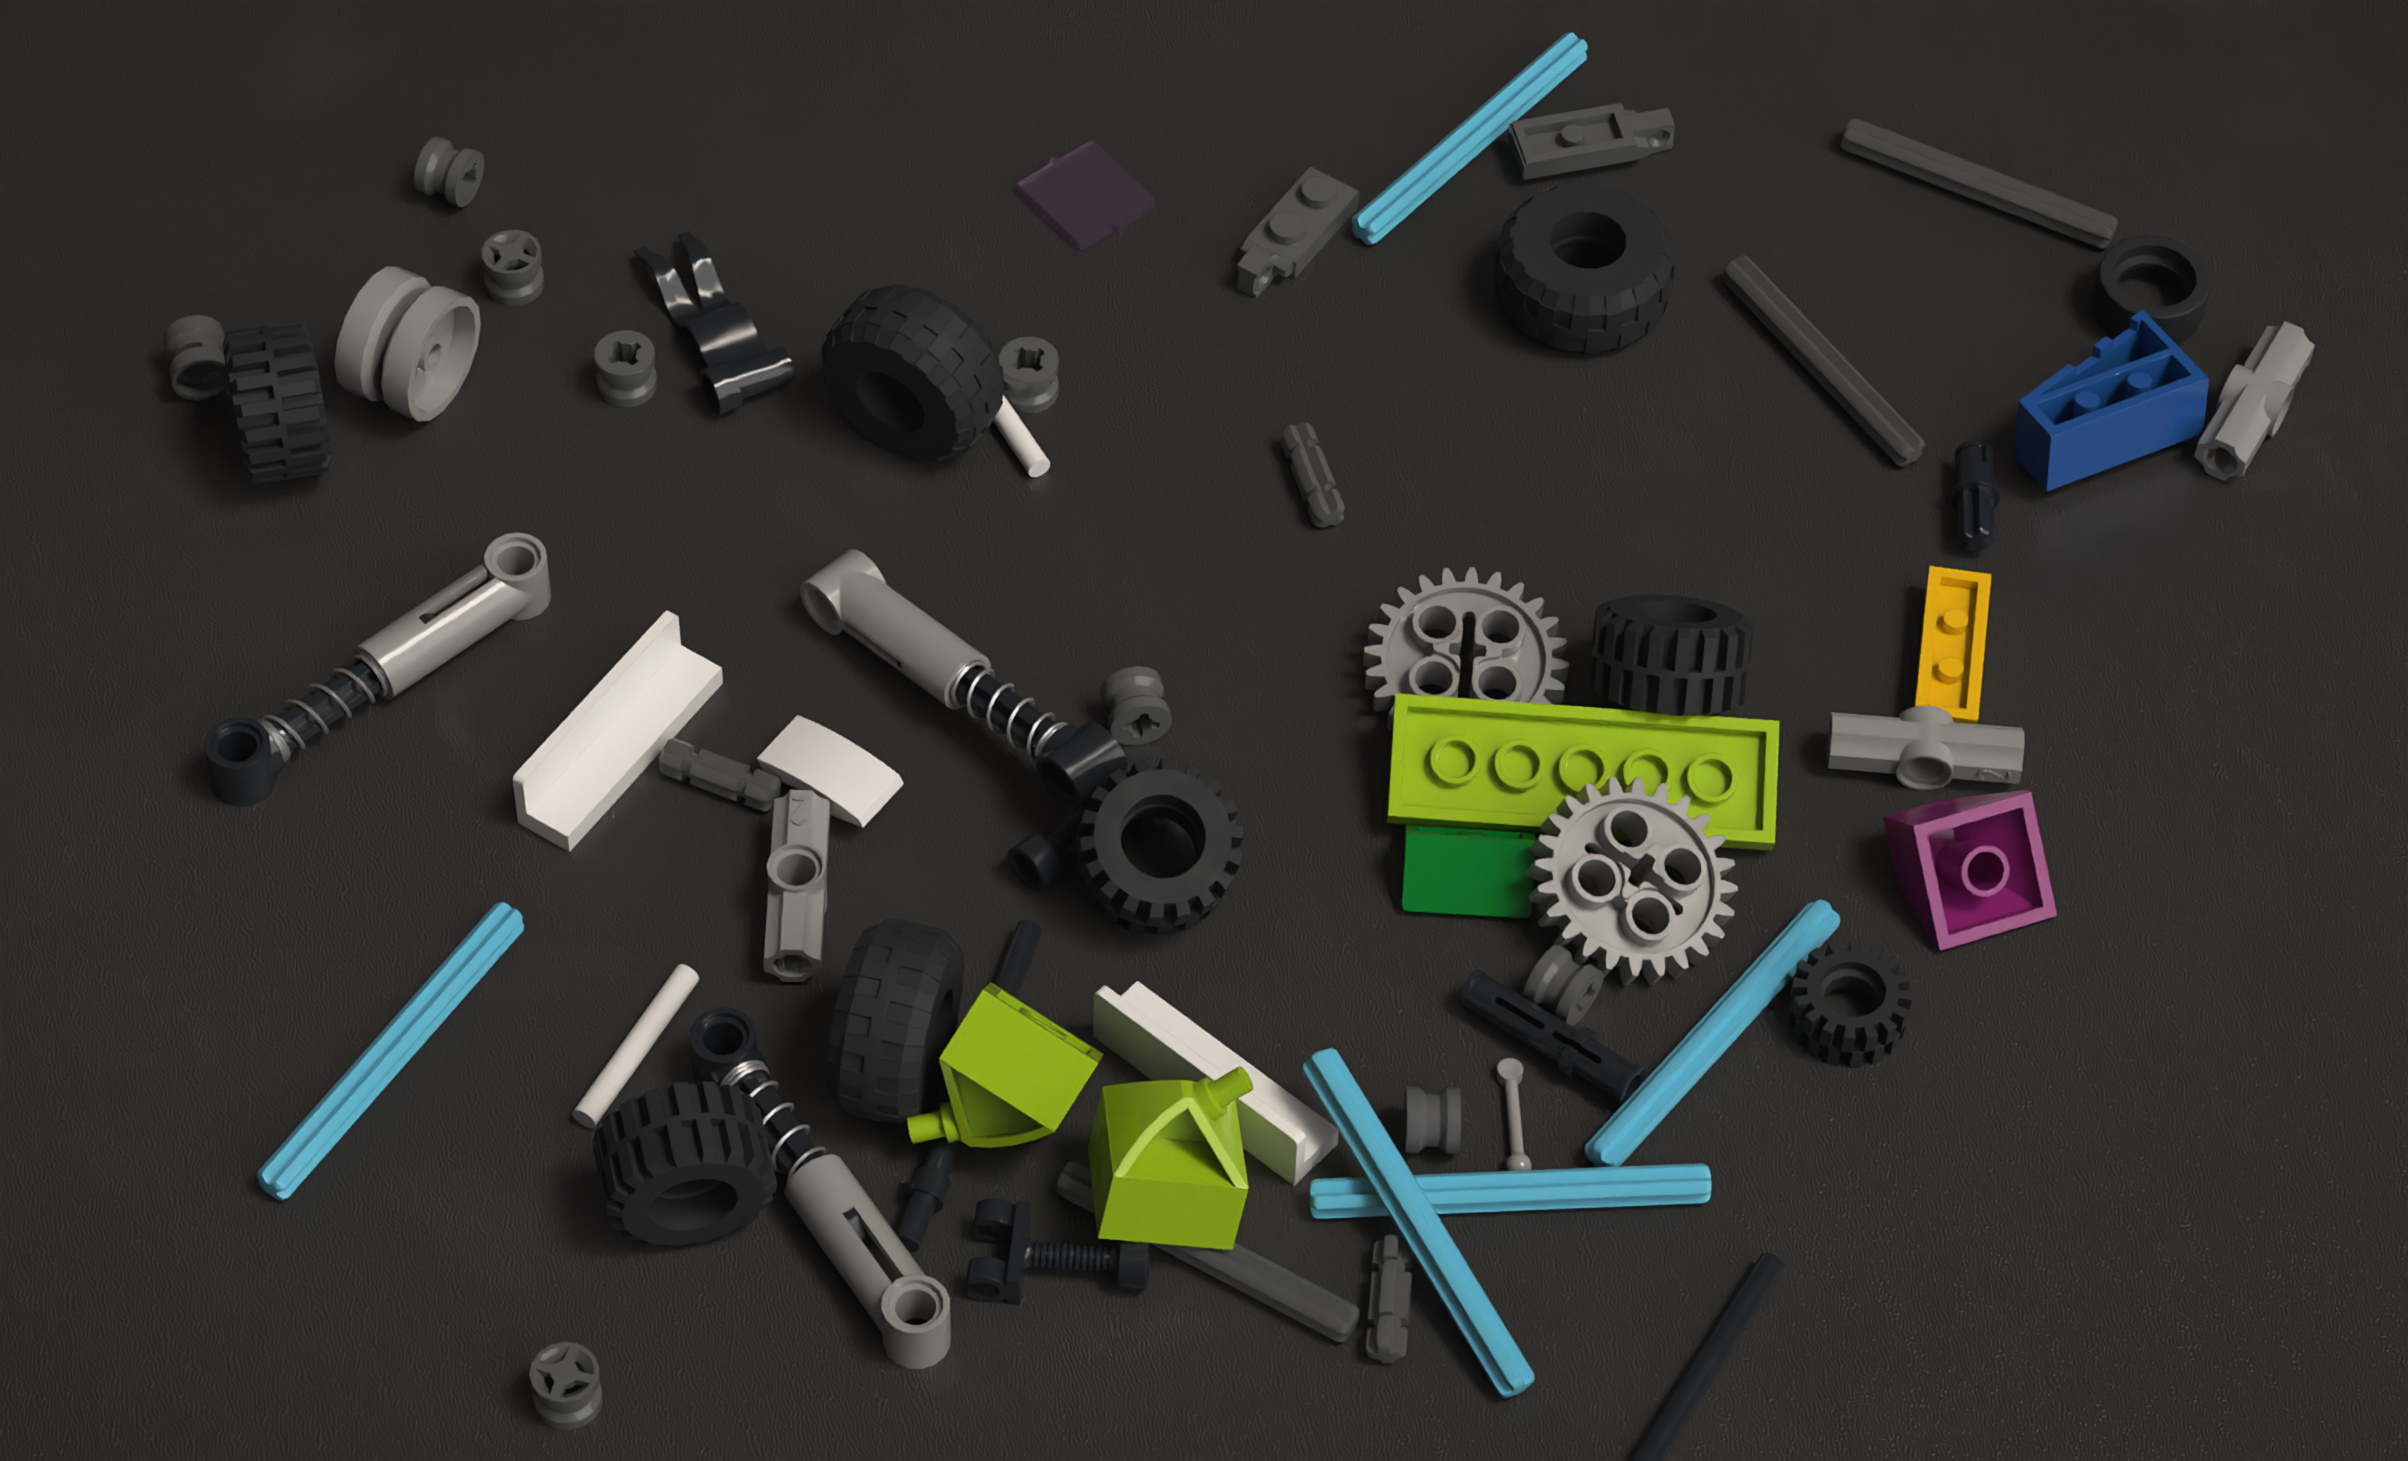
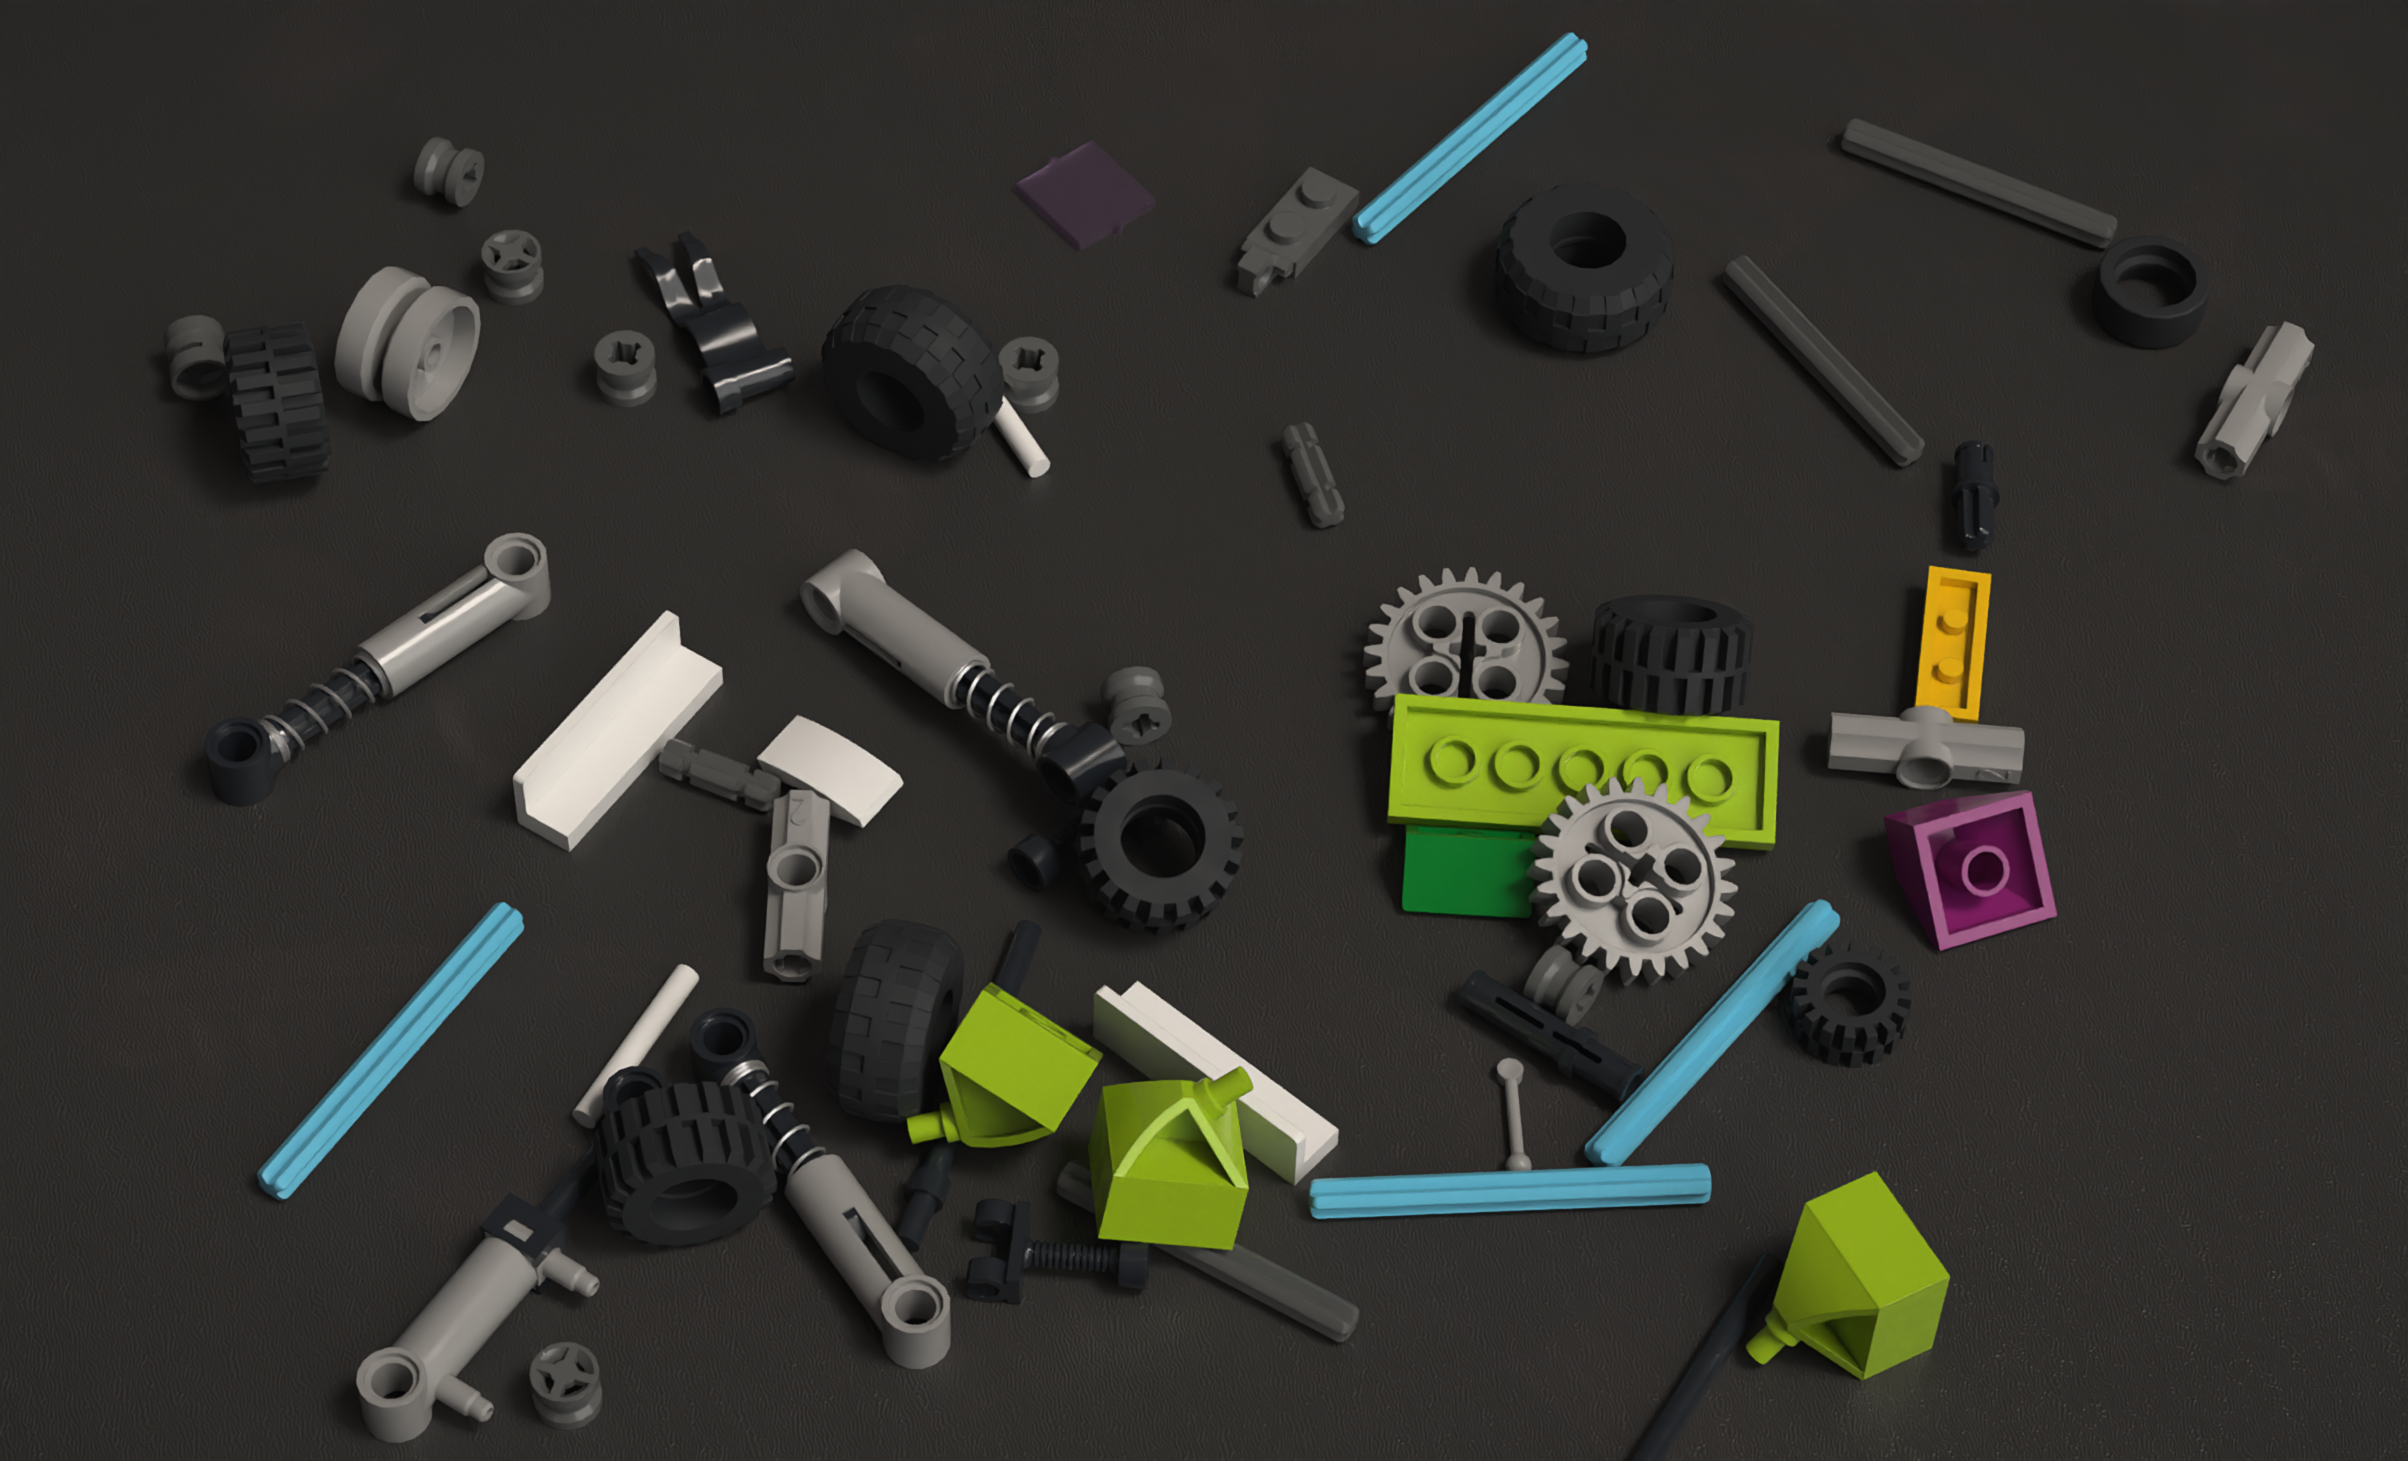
medium azure axle [1303,1048,1535,1398] -> none
dark grey axle [1365,1234,1414,1364] -> none
dark grey wheel [1403,1086,1461,1154] -> none
dark grey hinge [1508,102,1675,180] -> none
blue wedge [2014,309,2209,492] -> none
none -> light grey piece [356,1066,669,1443]
none -> lime piece [1746,1171,1950,1381]

